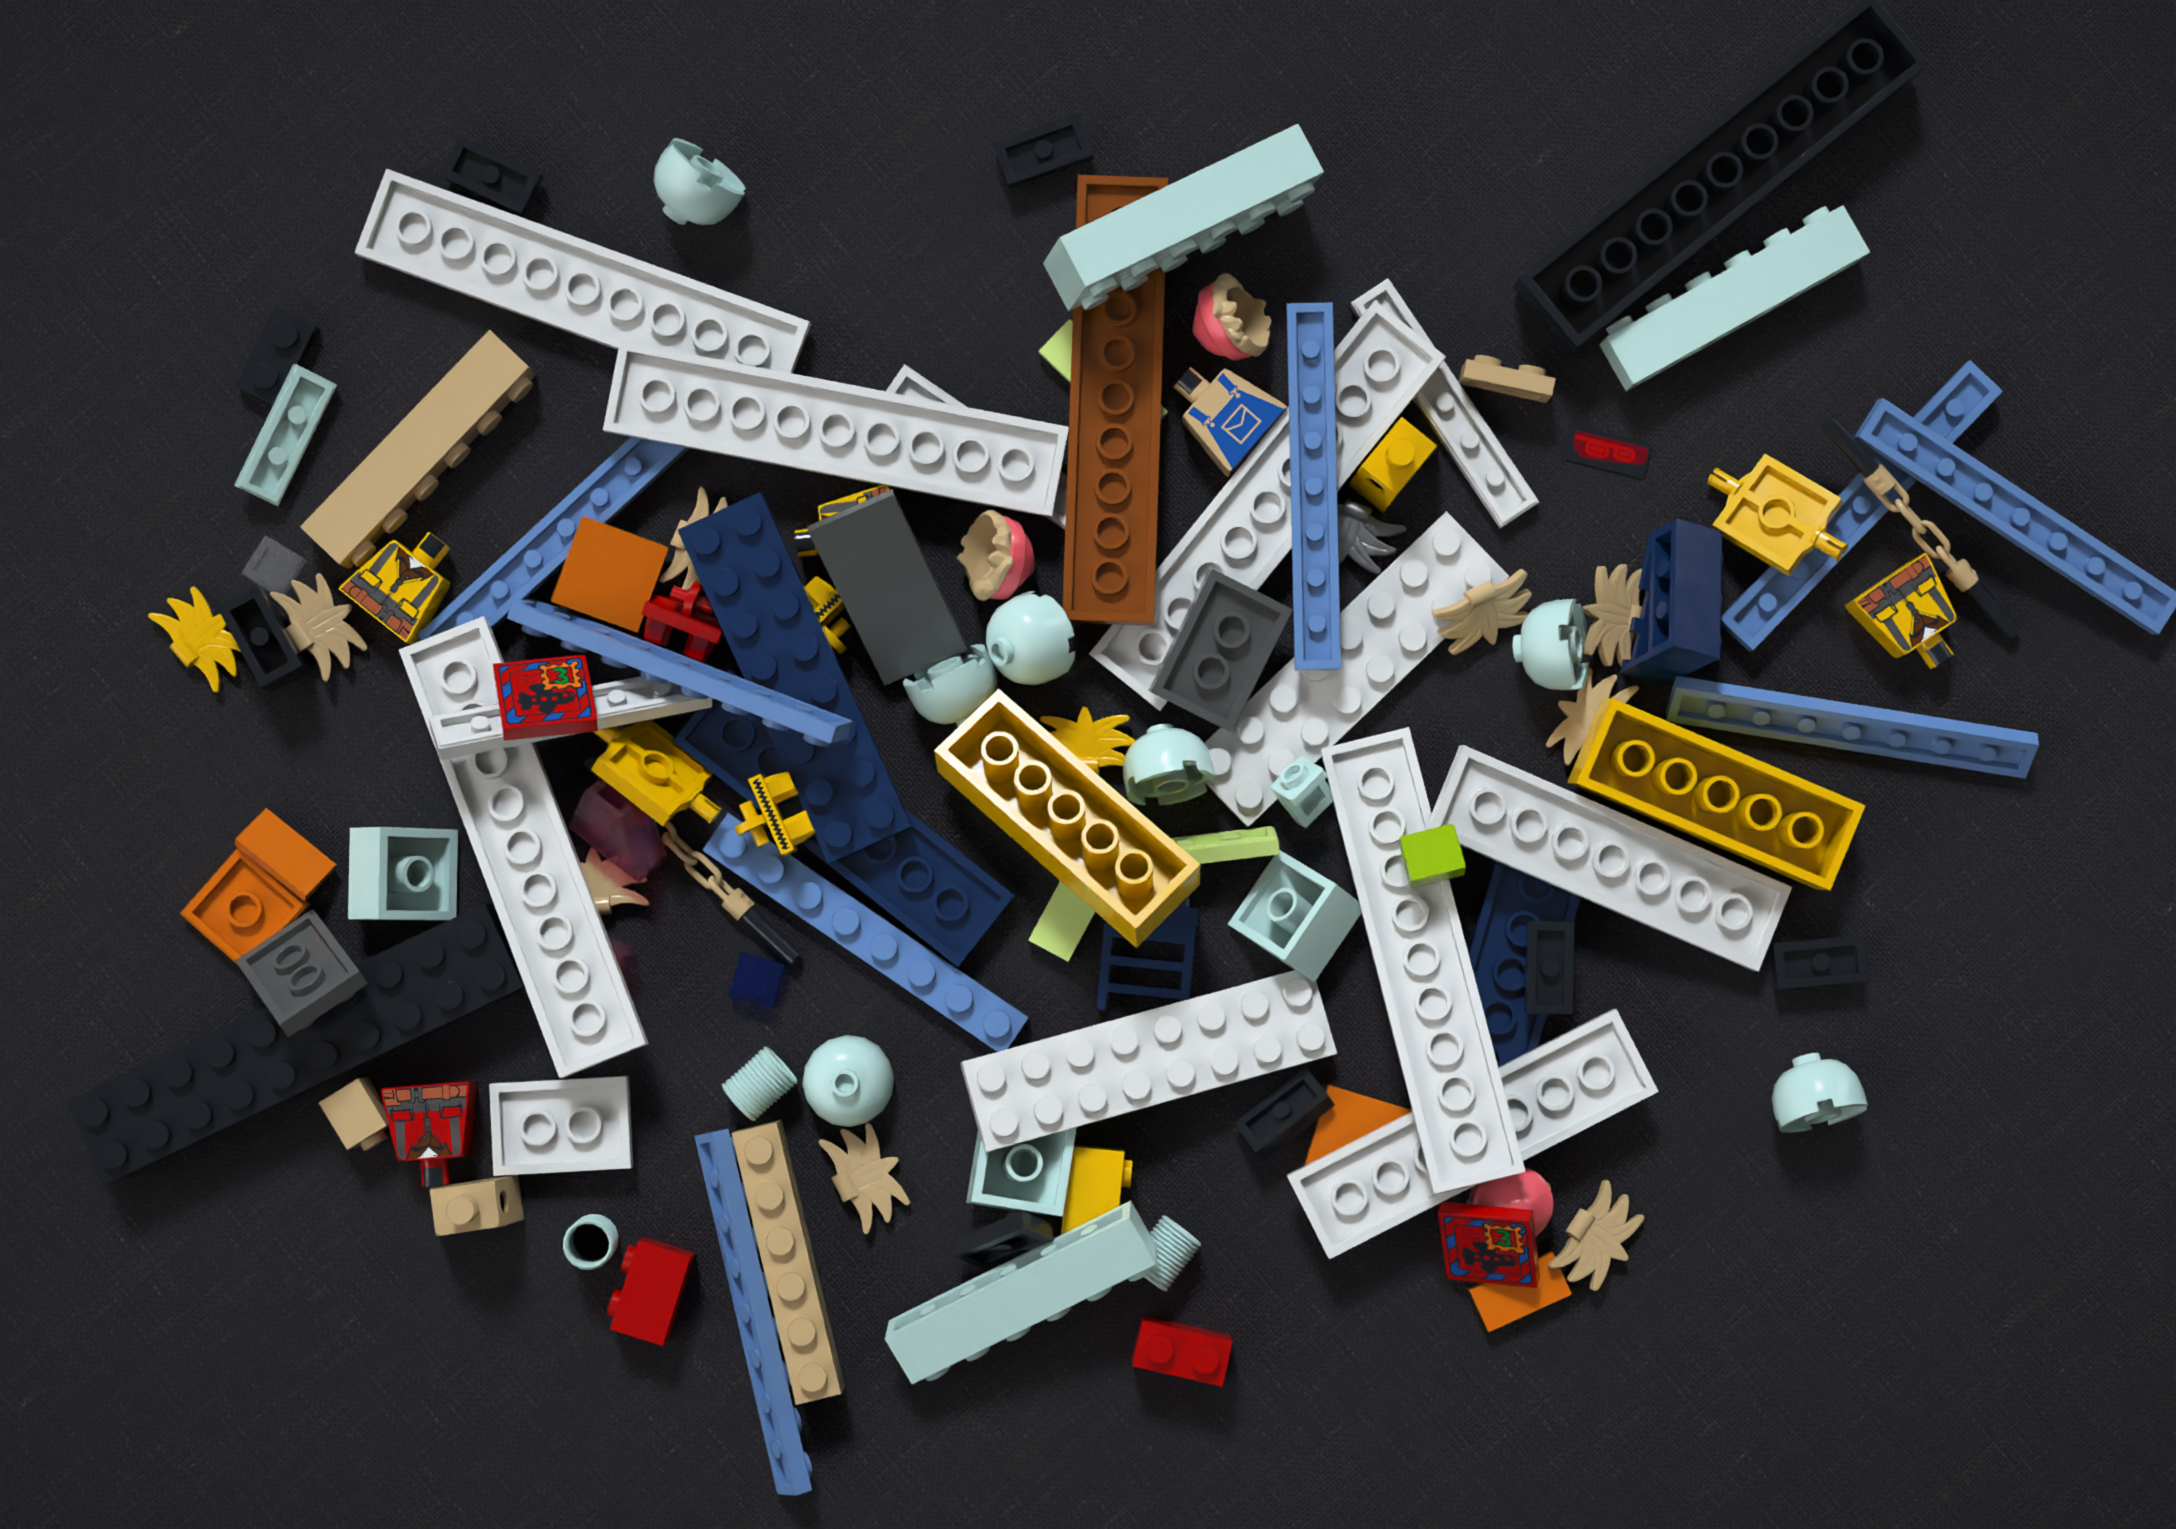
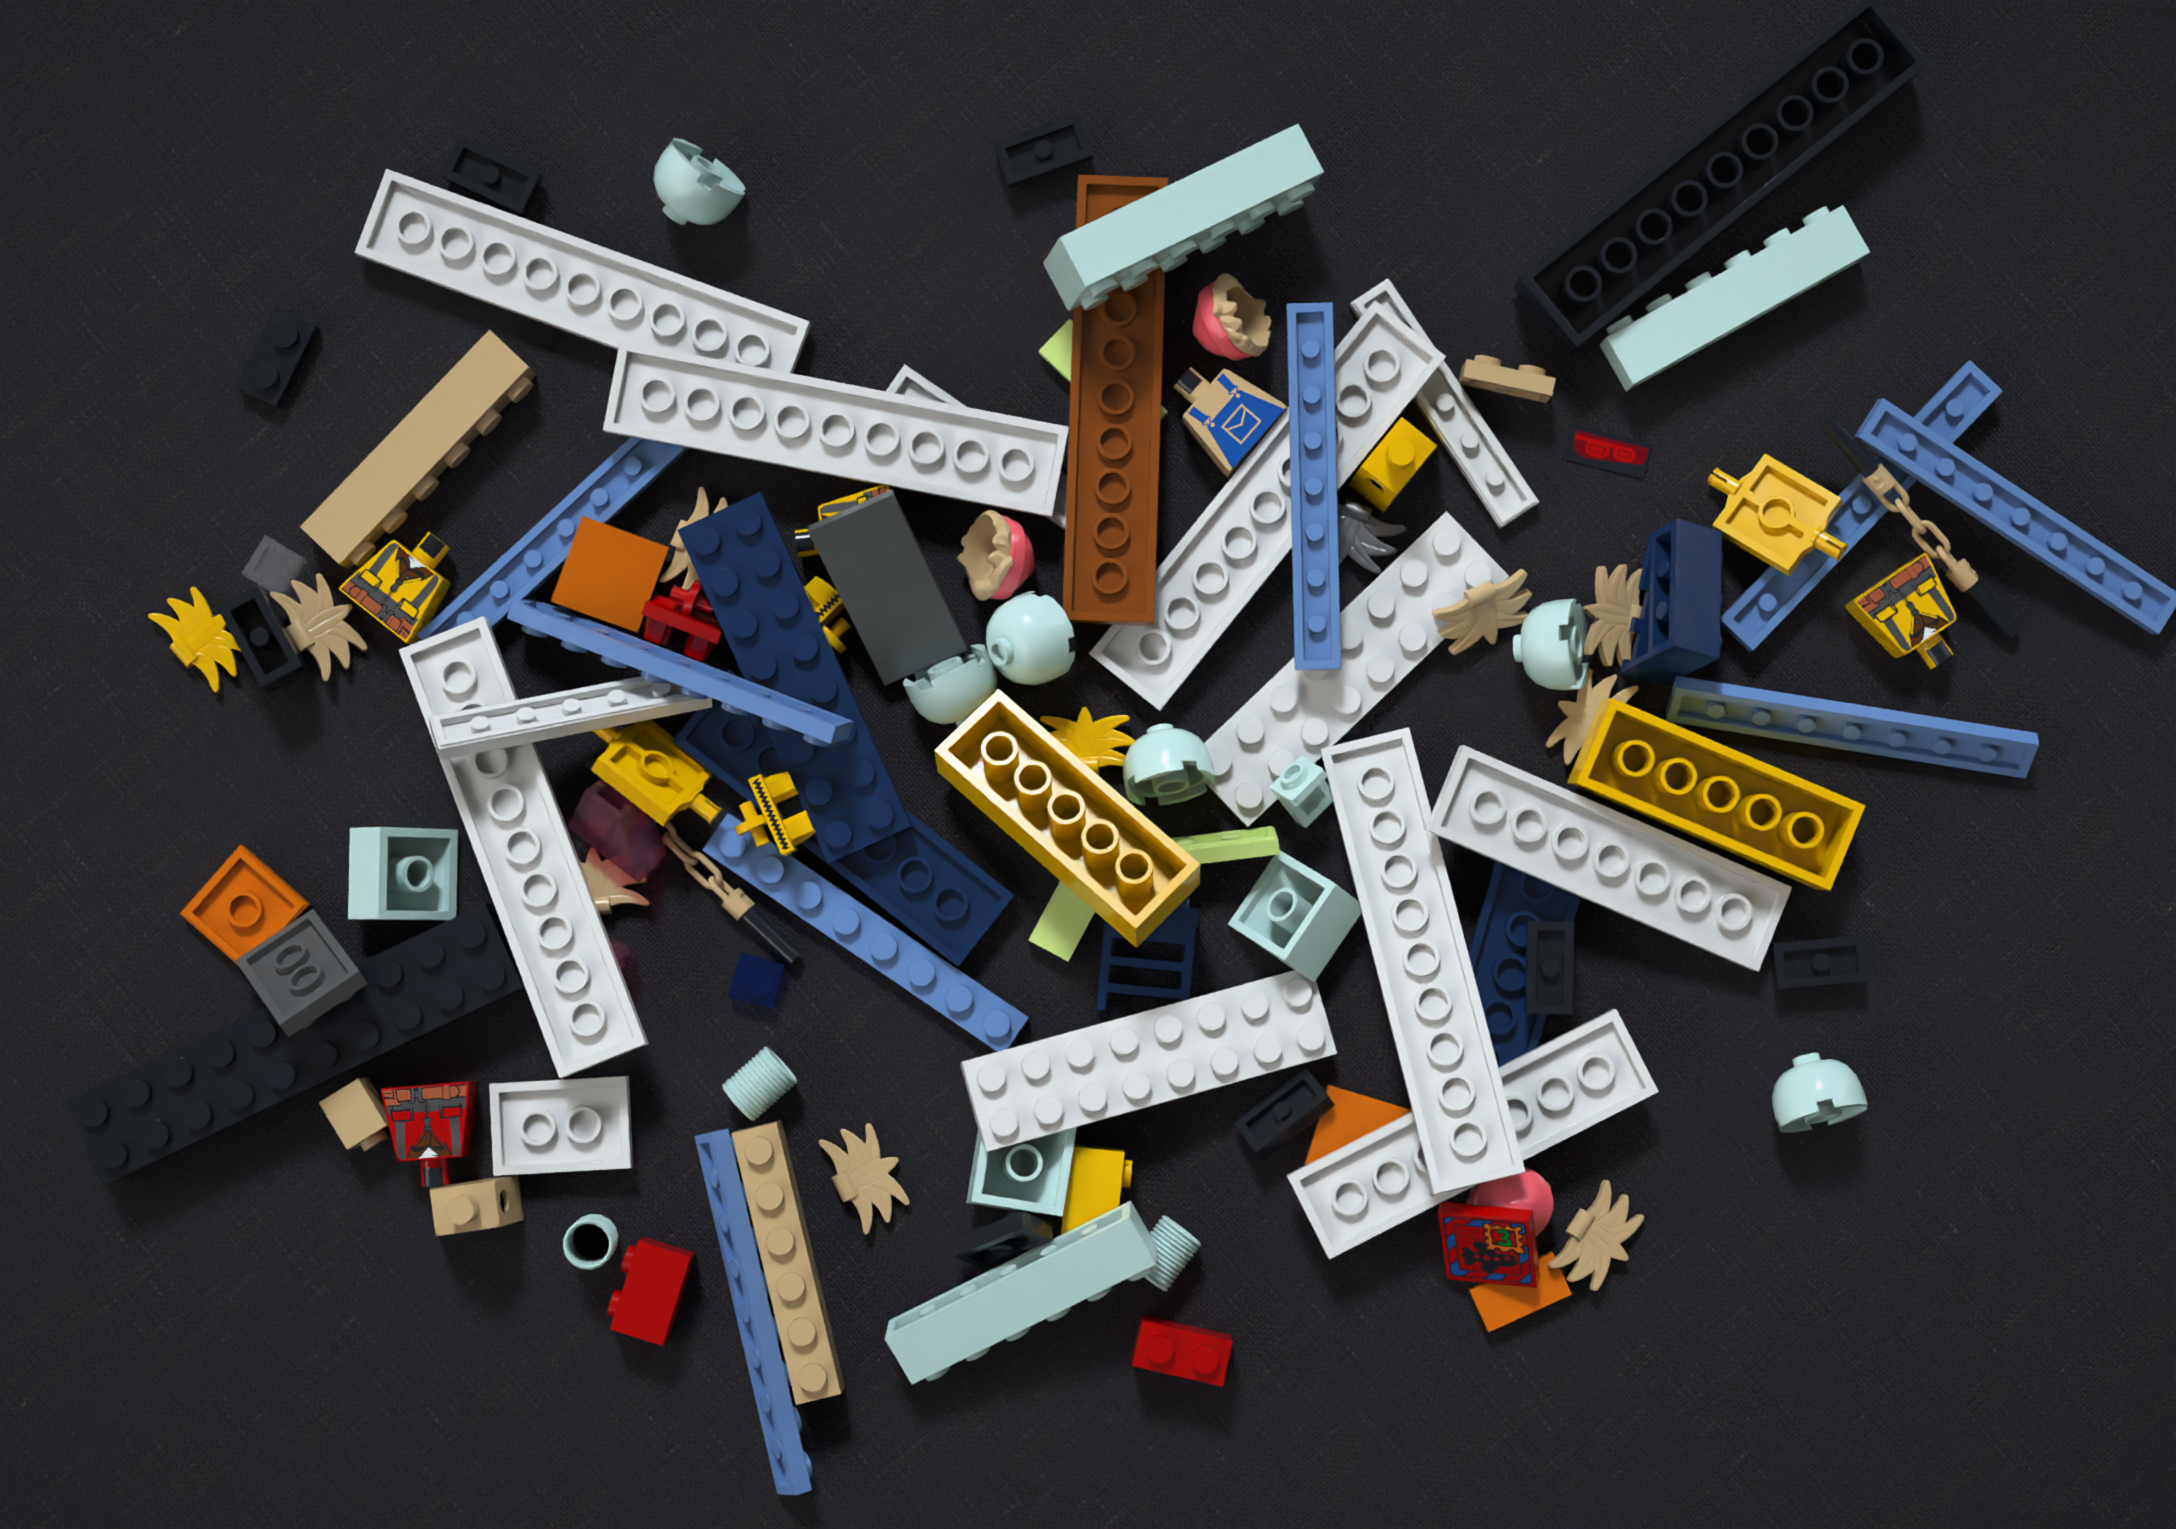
light aqua tile [234,364,337,506] -> none
orange tile [234,808,336,901] -> none
tile [493,654,598,741] -> none
light aqua cylinder [802,1035,894,1127] -> none
dark grey plate [1148,568,1293,732] -> none
lime panel [1399,824,1466,888] -> none

